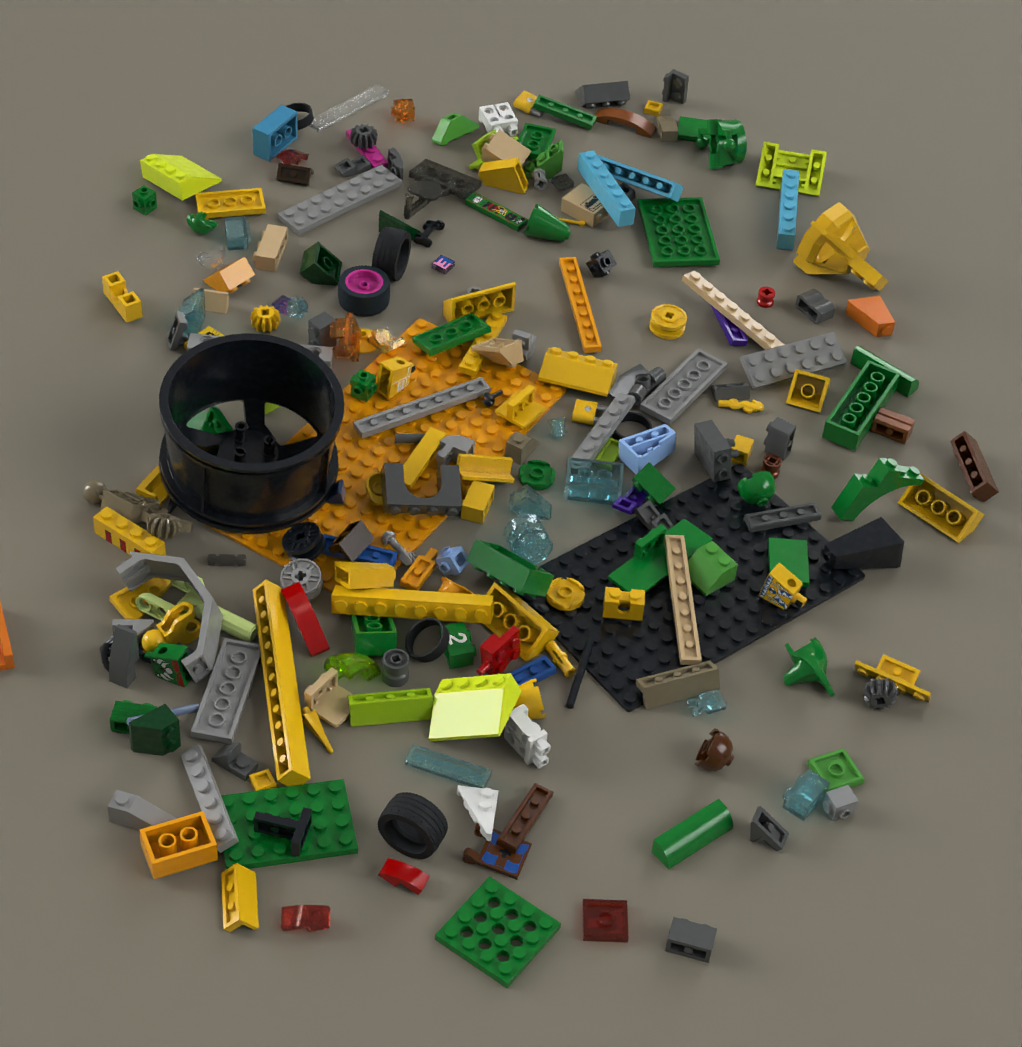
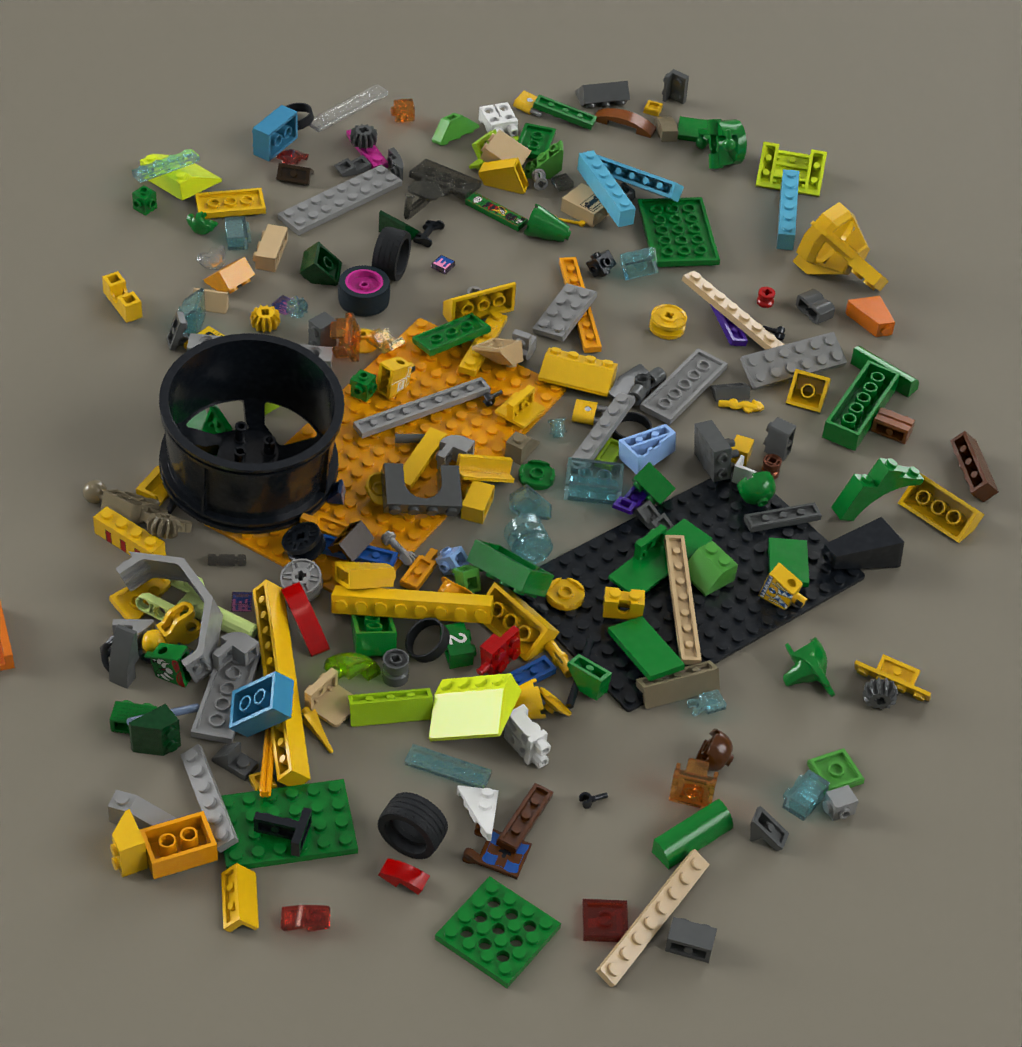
none -> yellow slope [110,809,148,878]
none -> clear light blue plate [132,149,200,183]
none -> light grey brick [212,632,259,670]
none -> dark azure brick [229,671,294,737]
none -> clear purple tile [231,592,252,612]
none -> light orange axle [259,728,274,798]
none -> light orange hinge [300,513,349,537]
none -> bright green brick [452,564,481,593]
none -> light grey plate [532,283,597,342]
none -> yellow dish [539,687,572,716]
none -> green slope [567,654,612,701]
none -> black hand [579,792,608,809]
none -> tan plate [596,849,710,987]
none -> green tile [608,616,685,681]
none -> clear light blue slope [620,247,659,280]
none -> clear orange panel [669,758,719,809]
none -> white panel [732,455,757,484]
none -> black hand [763,326,785,340]

